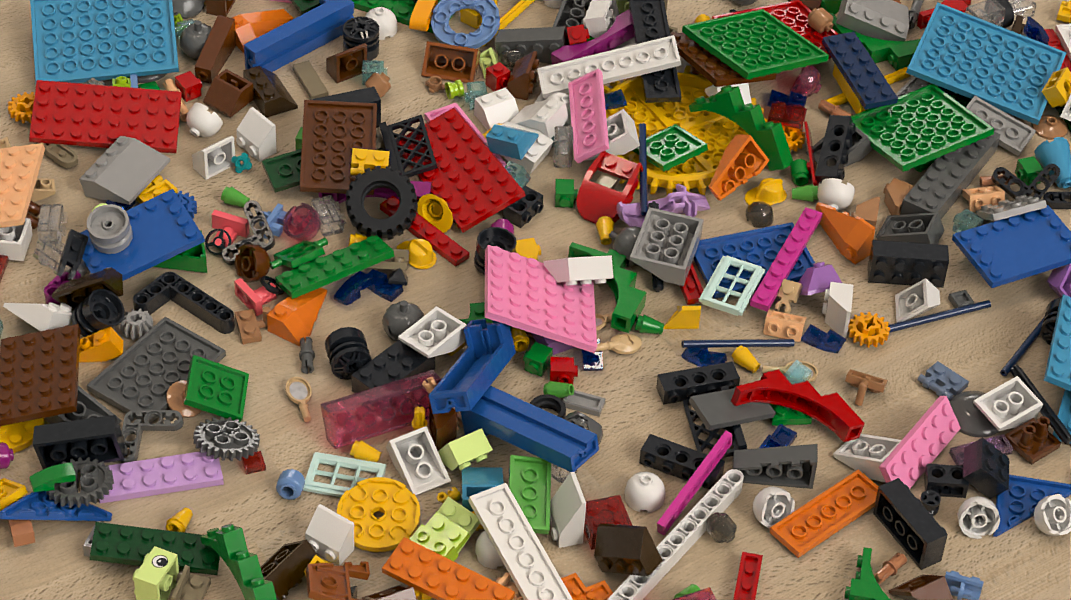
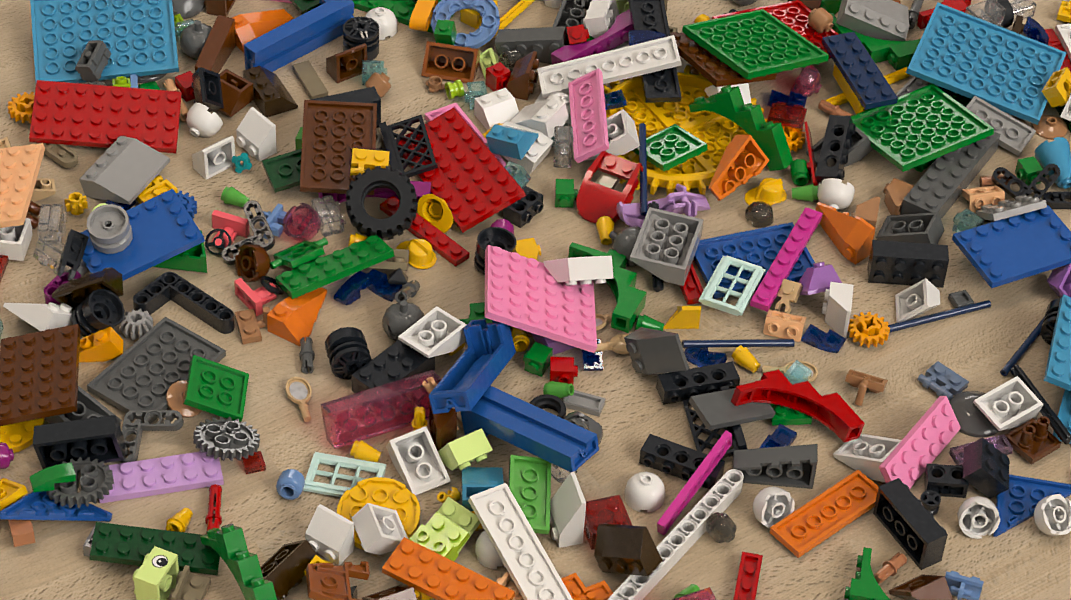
none -> yellow gear [64,192,88,215]
none -> dark grey brick [75,40,111,82]
none -> black slope [192,67,224,112]
none -> red pin [205,484,222,534]
none -> white slope [352,503,408,555]
none -> dark grey pin [395,280,420,303]
none -> green brick [434,20,457,45]
none -> dark grey slope [624,327,690,375]
none -> clear blue slope [628,30,666,46]

